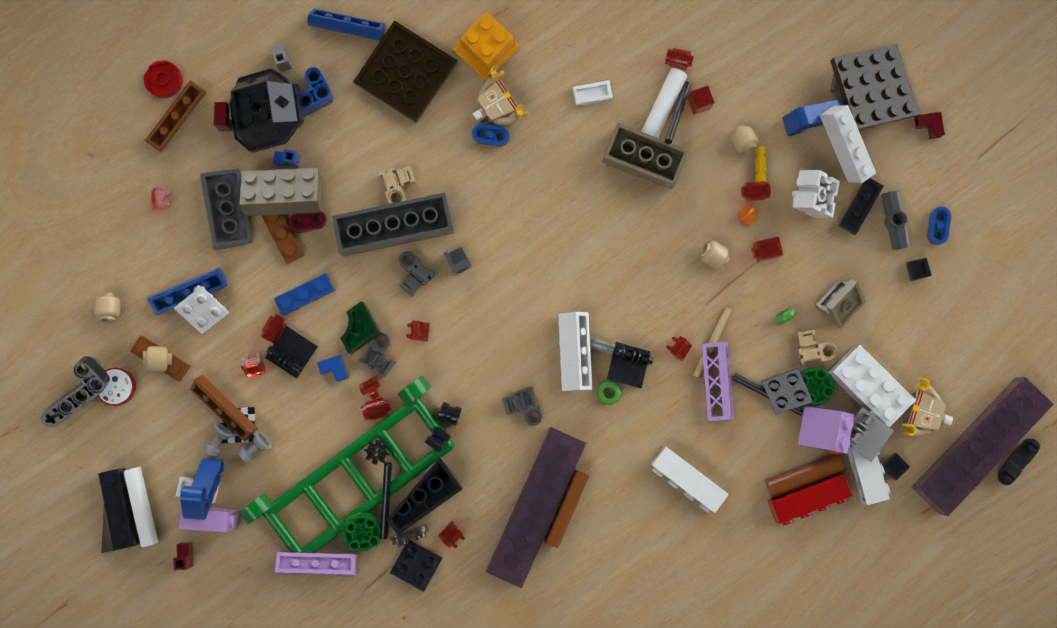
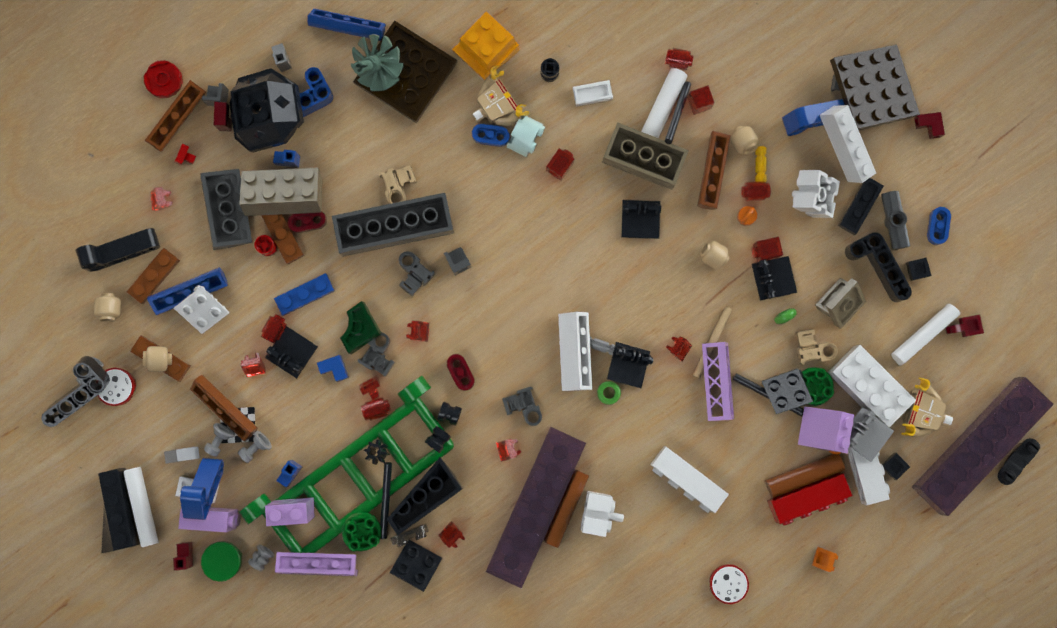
none -> black beam [75,228,160,272]
none -> dark orange plate [127,248,180,305]
none -> light grey piece [164,446,200,464]
none -> red tile [174,144,196,165]
none -> green tile [201,541,242,582]
none -> dark grey panel [202,83,229,106]
none -> light grey bush [248,545,275,571]
none -> red wheel [254,235,277,256]
none -> lavender brick [265,498,315,526]
none -> blue piece [276,460,302,488]
none -> sand green piece [351,34,403,91]
none -> dark red plate [447,354,475,391]
none -> clear red tile [496,439,521,462]
none -> light aqua cylinder [507,116,545,157]
none -> black wheel [540,58,559,82]
none -> clear red brick [546,148,575,181]
none -> white brick [580,491,624,537]
none -> black hinge [621,200,661,239]
none -> dark orange brick [697,131,731,210]
none -> white tile [709,564,749,604]
none -> black hinge [751,256,797,301]
none -> orange tile [812,547,839,572]
none -> black beam [845,232,912,302]
none -> white brick [891,304,961,366]
none -> dark red plate [945,315,984,337]

